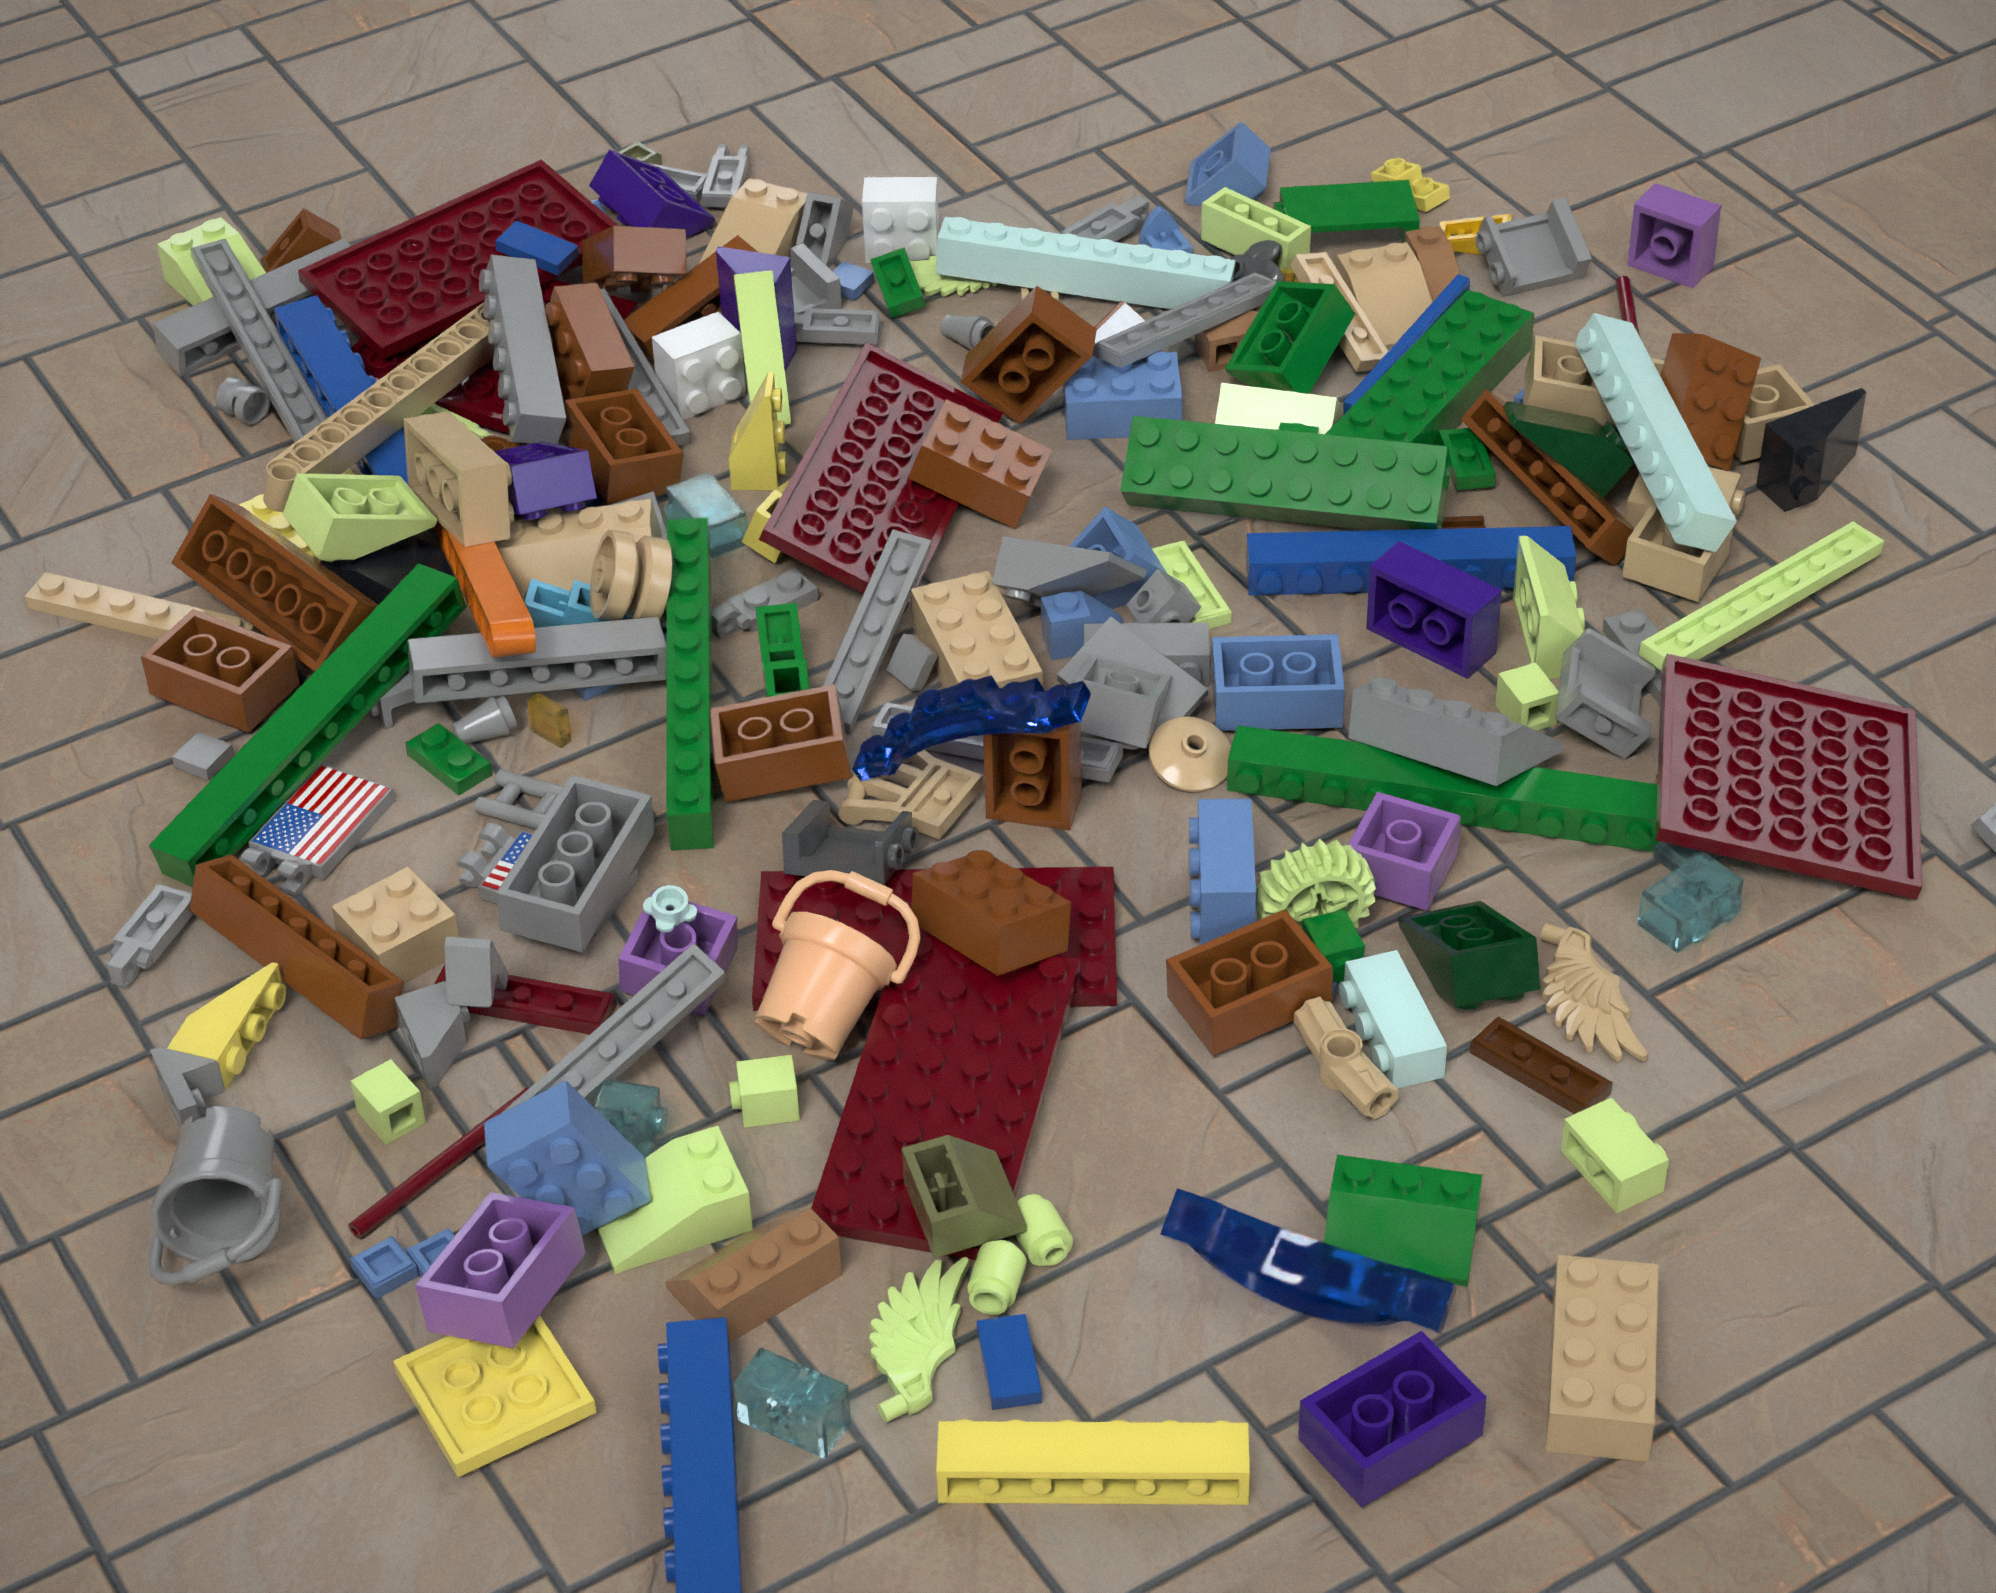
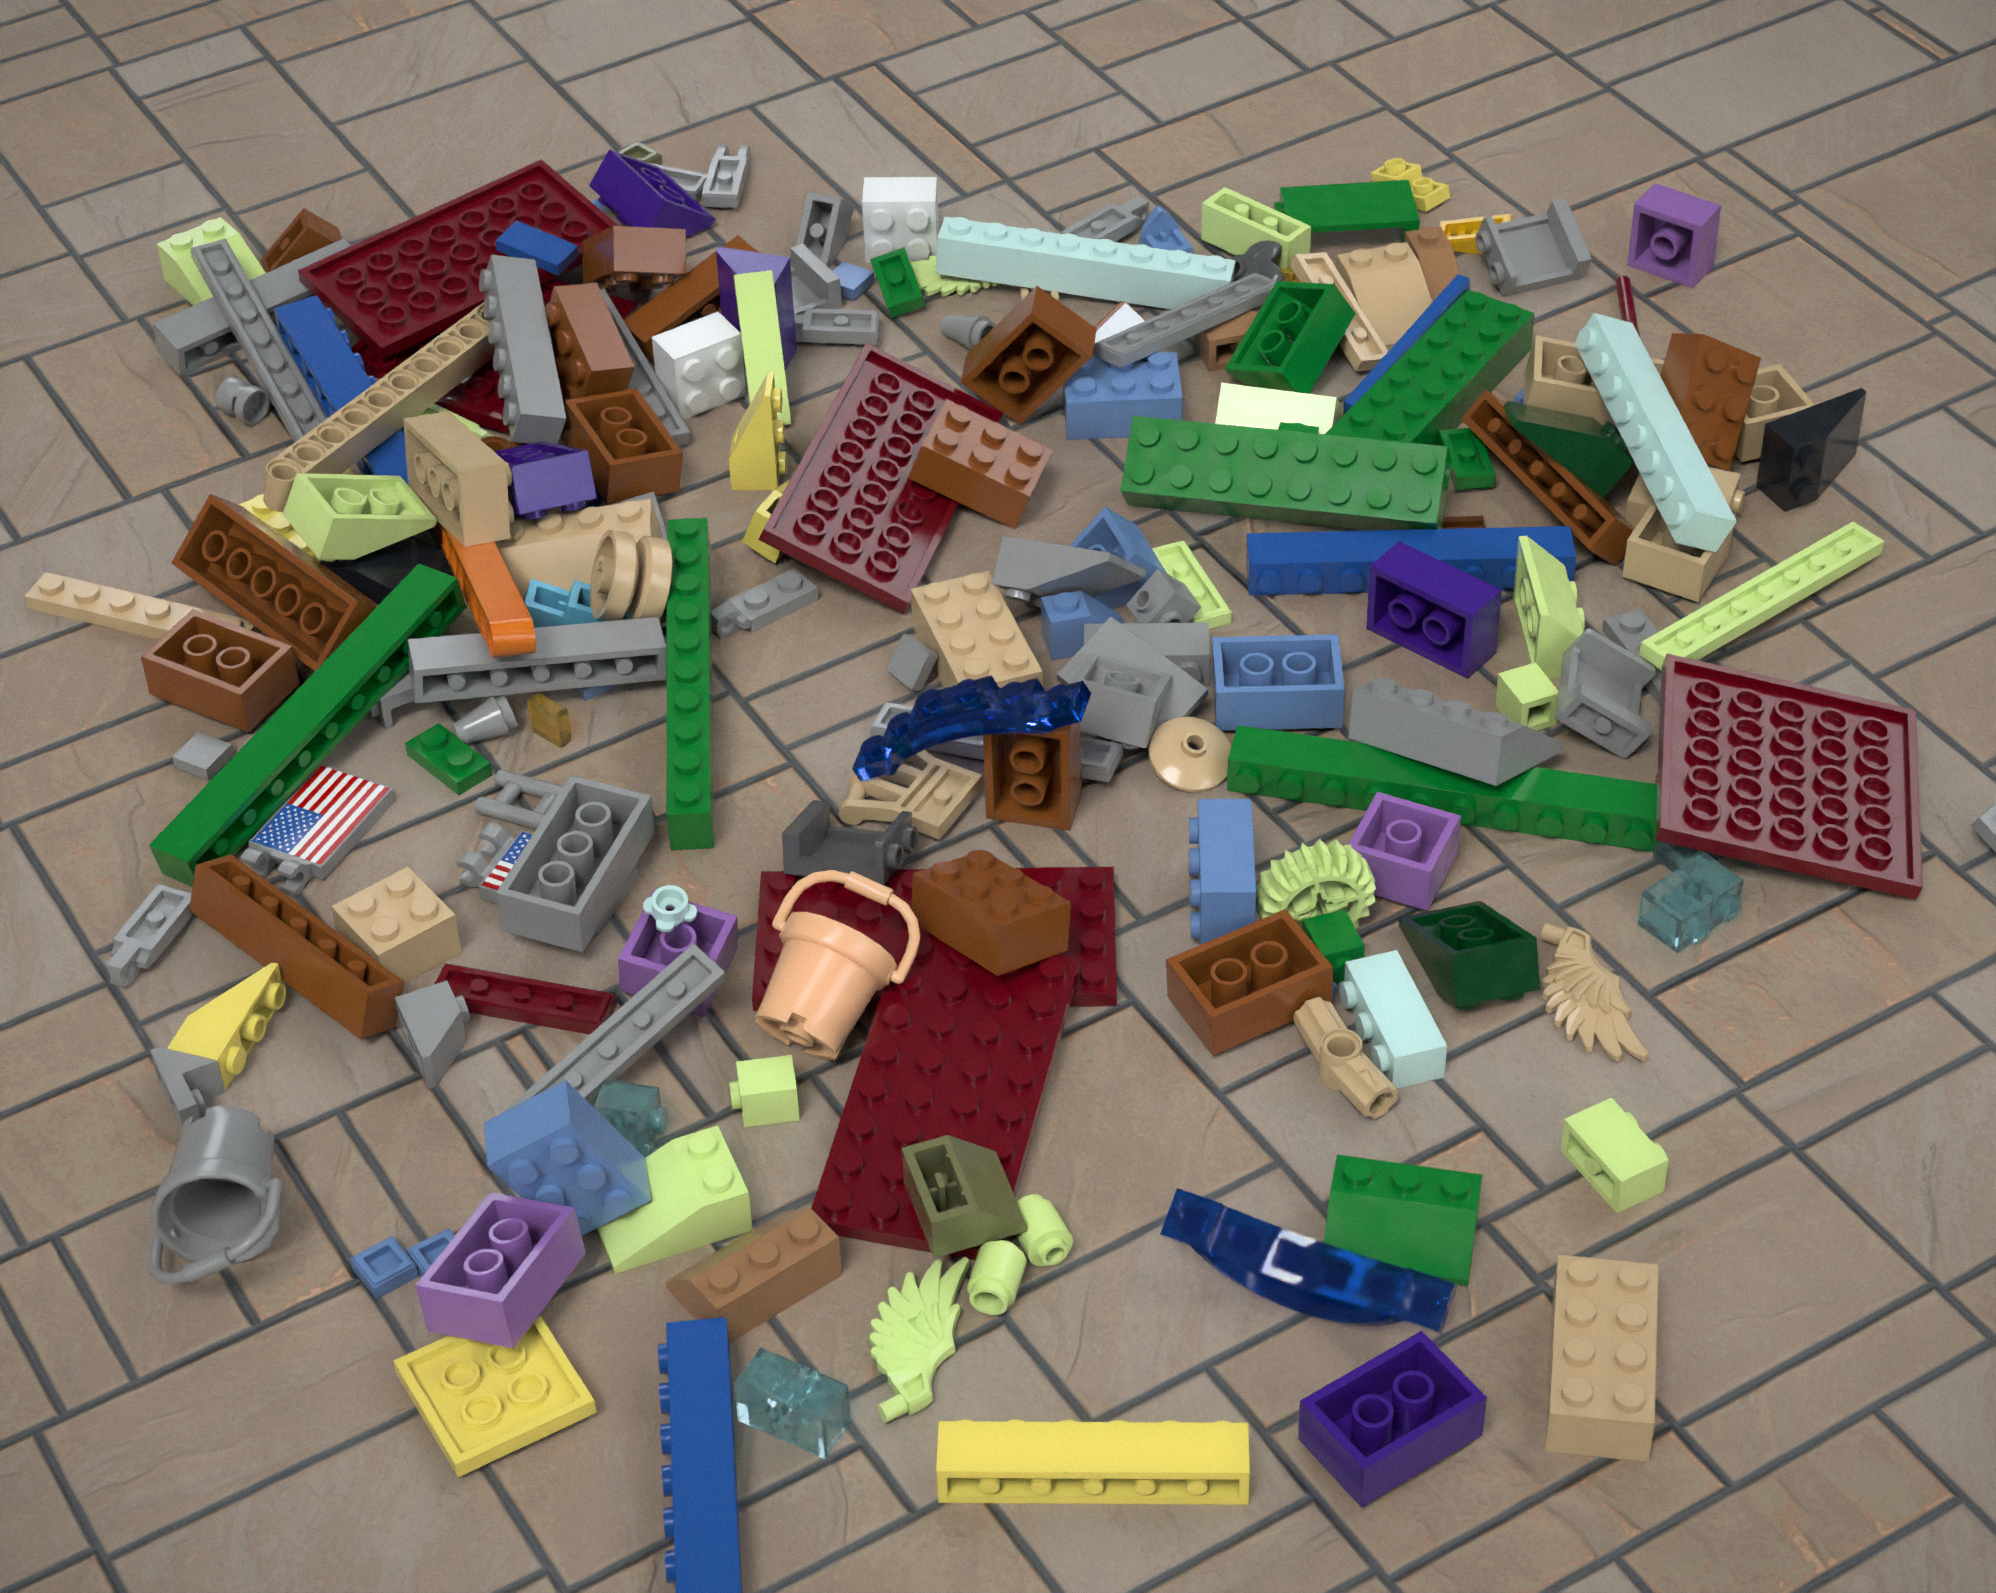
dark red piece [348,1088,529,1239] -> none
yellowish green brick [351,1059,426,1145] -> none
light grey slope [444,937,509,1008] -> none
clear light blue brick [665,472,747,559] -> none
tan slope [699,178,807,264] -> none
dark orange brick [710,684,852,802] -> none
green arch [756,602,809,697] -> none
light grey plate [823,529,931,735] -> none
blue tile [976,1314,1042,1410] -> none
medium blue slope [1185,121,1271,206] -> none
reddish brown tile [1470,1016,1613,1114] -> none

